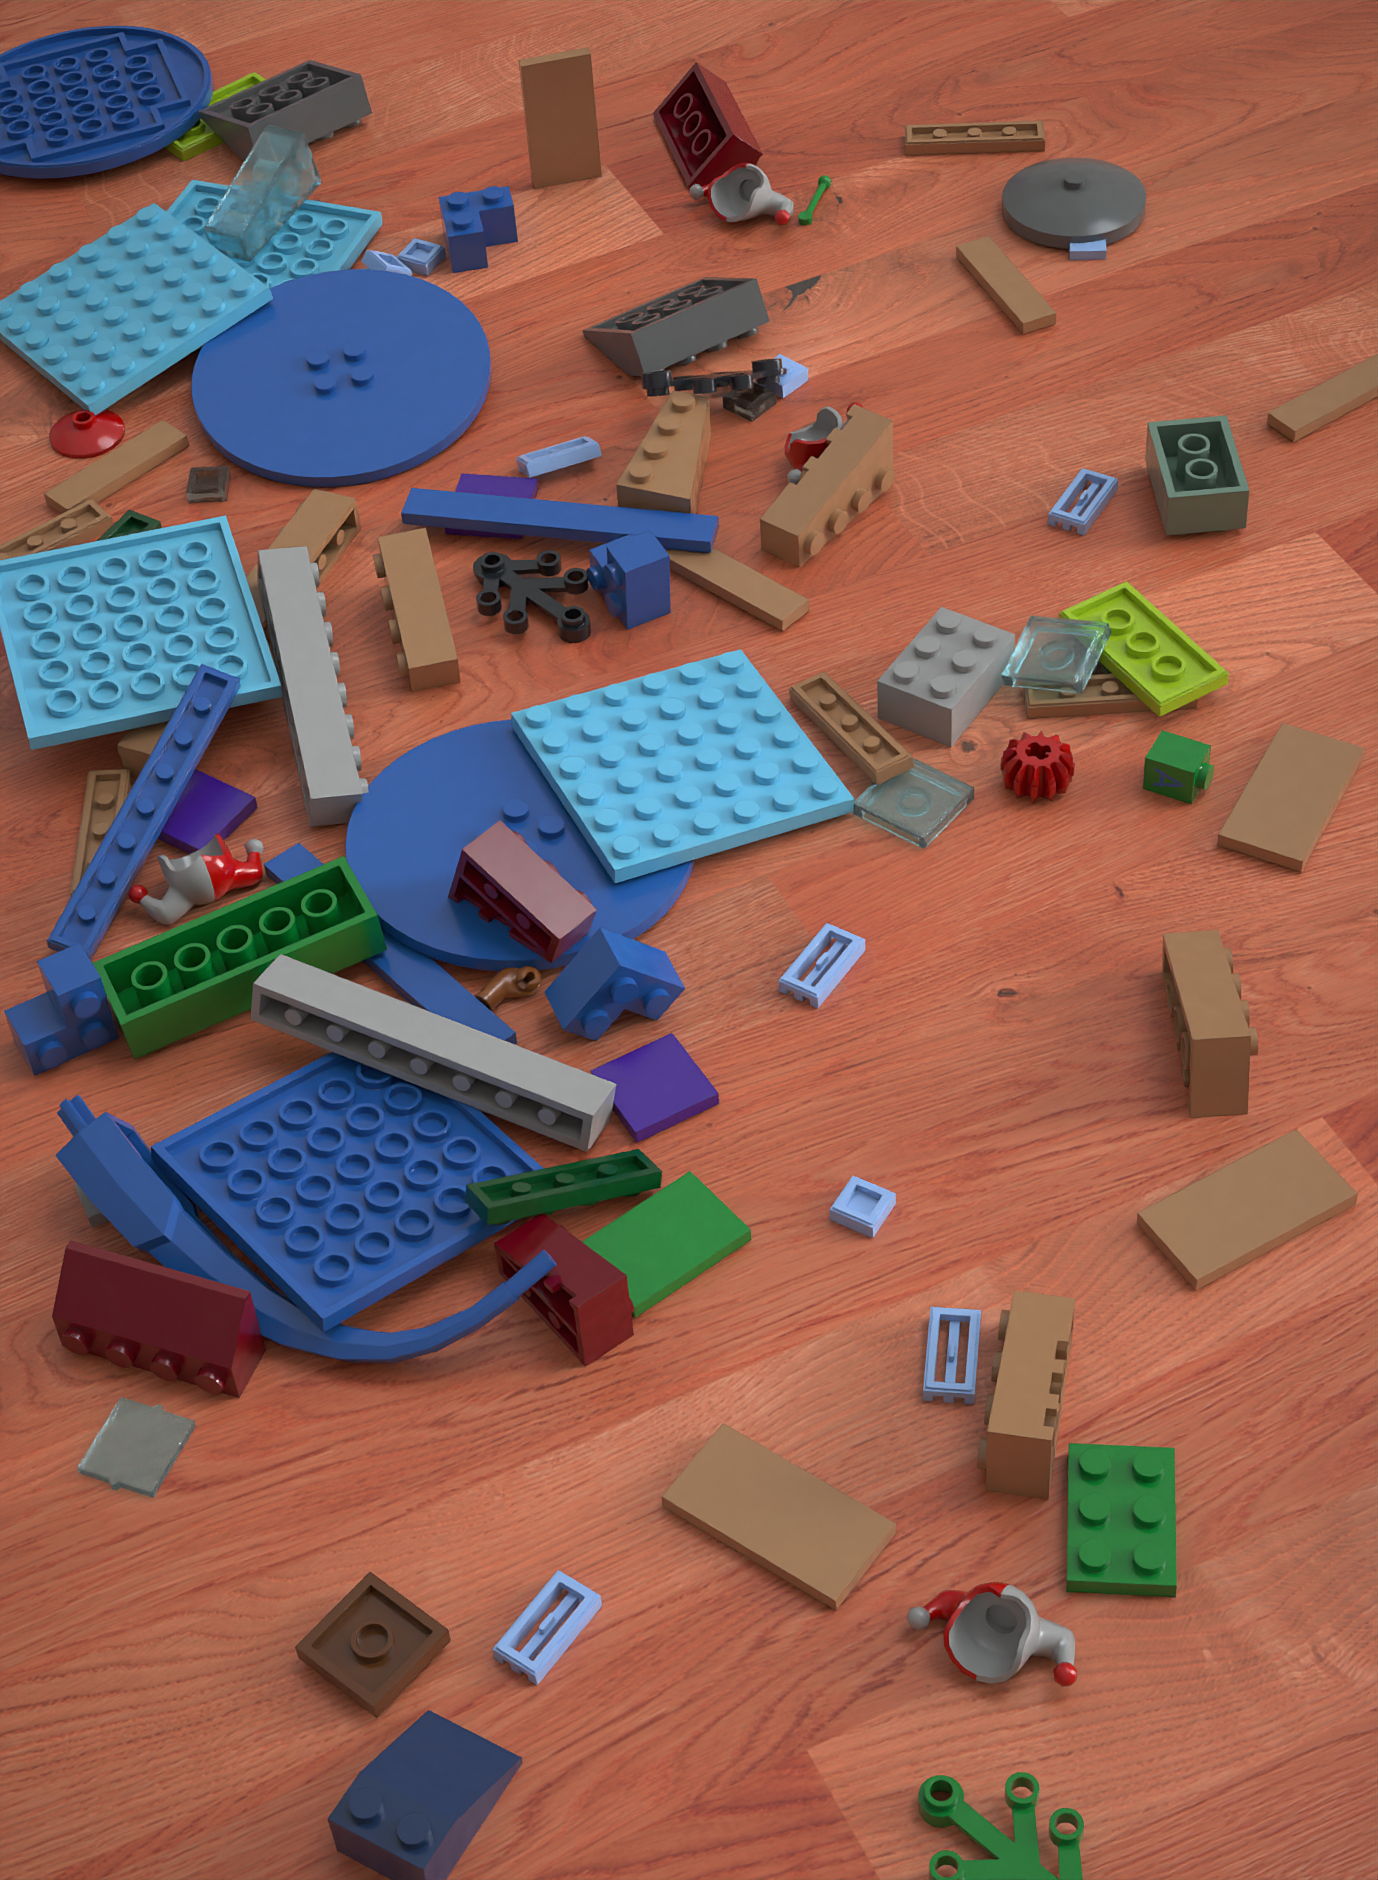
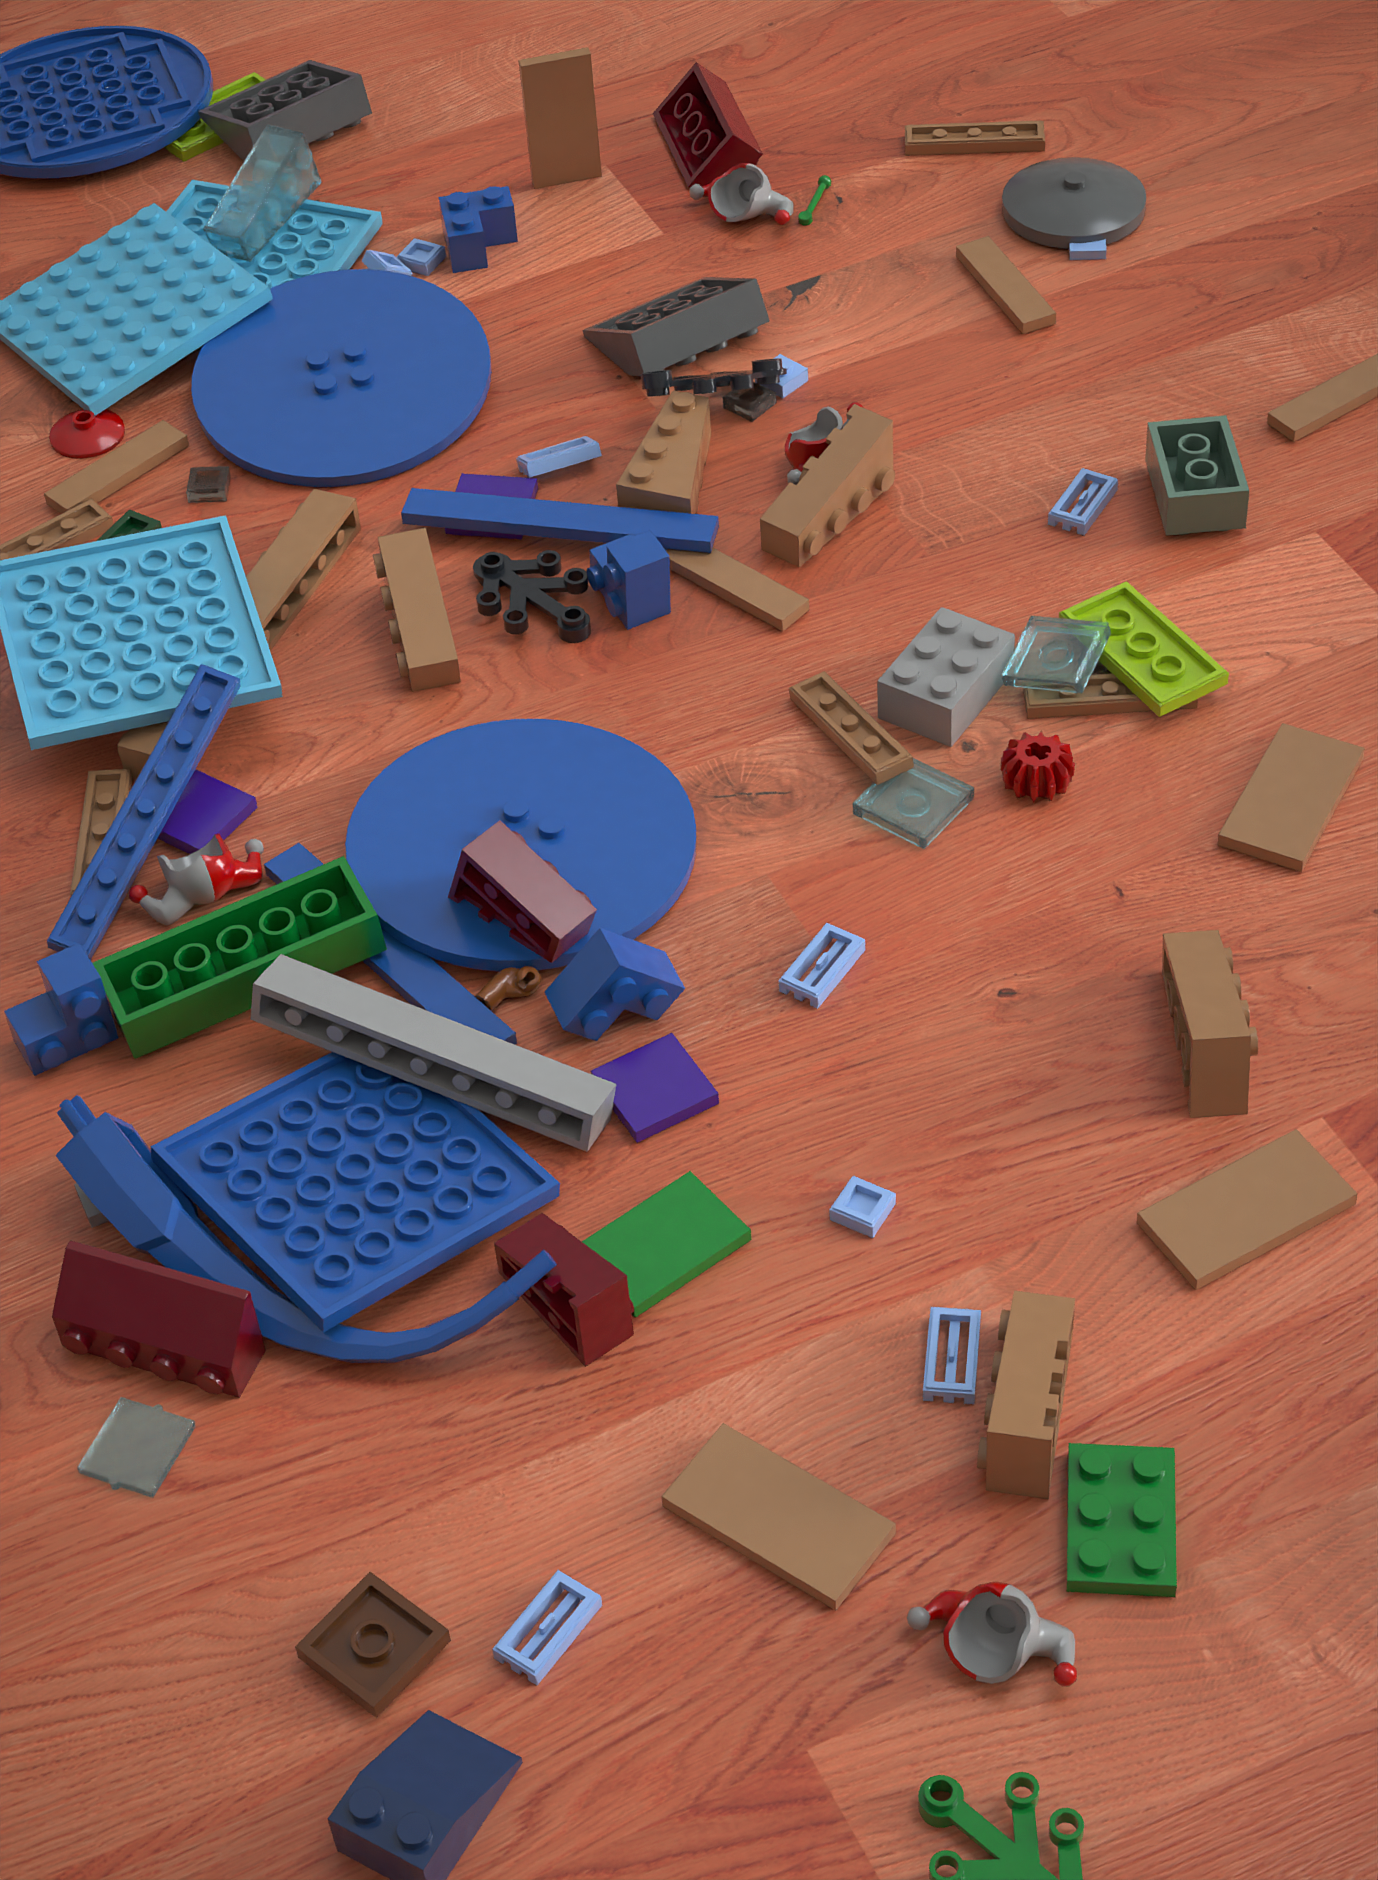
light grey brick [257,546,368,827] -> none
dark green plate [465,1149,662,1225] -> none
medium azure plate [511,649,854,883] -> none
green brick [1143,730,1214,804] -> none

